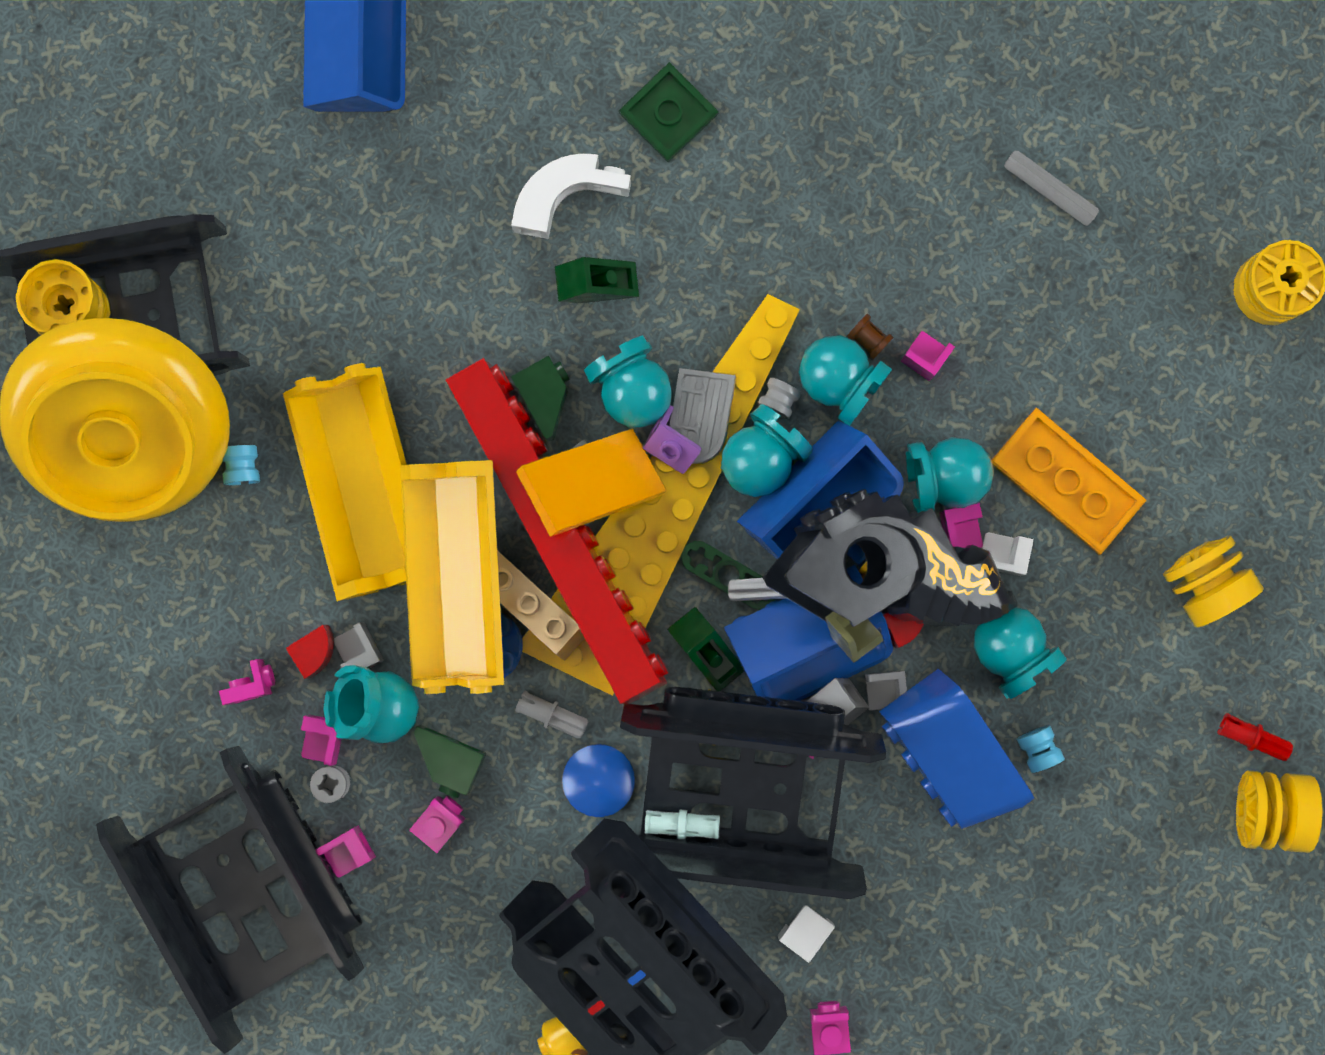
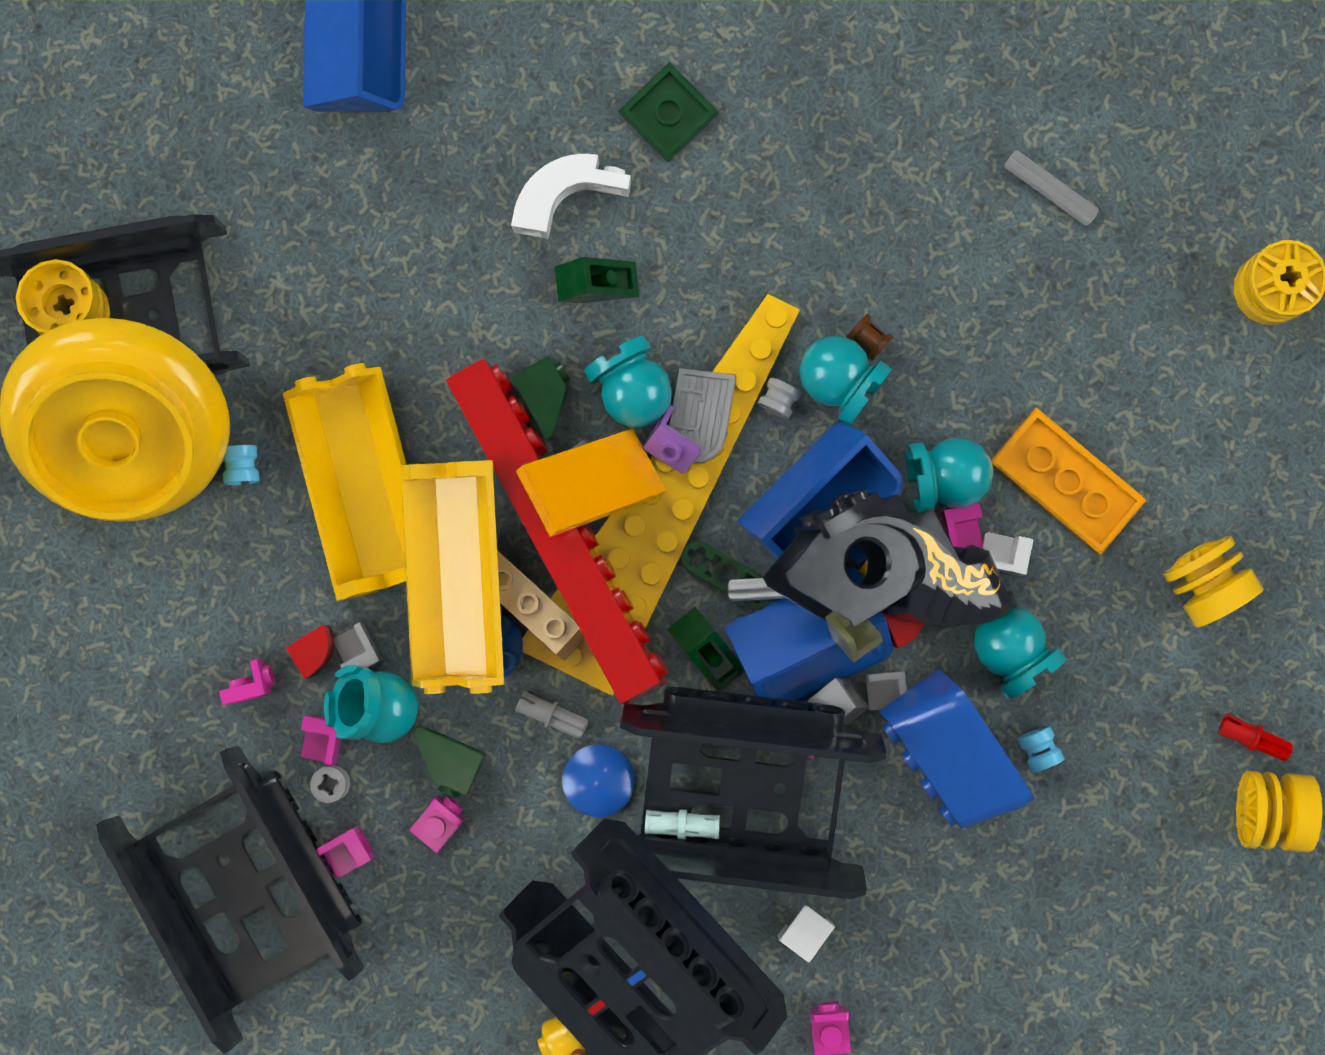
teal tile [721,403,813,497] -> none
dark pink panel [901,331,955,381] -> none

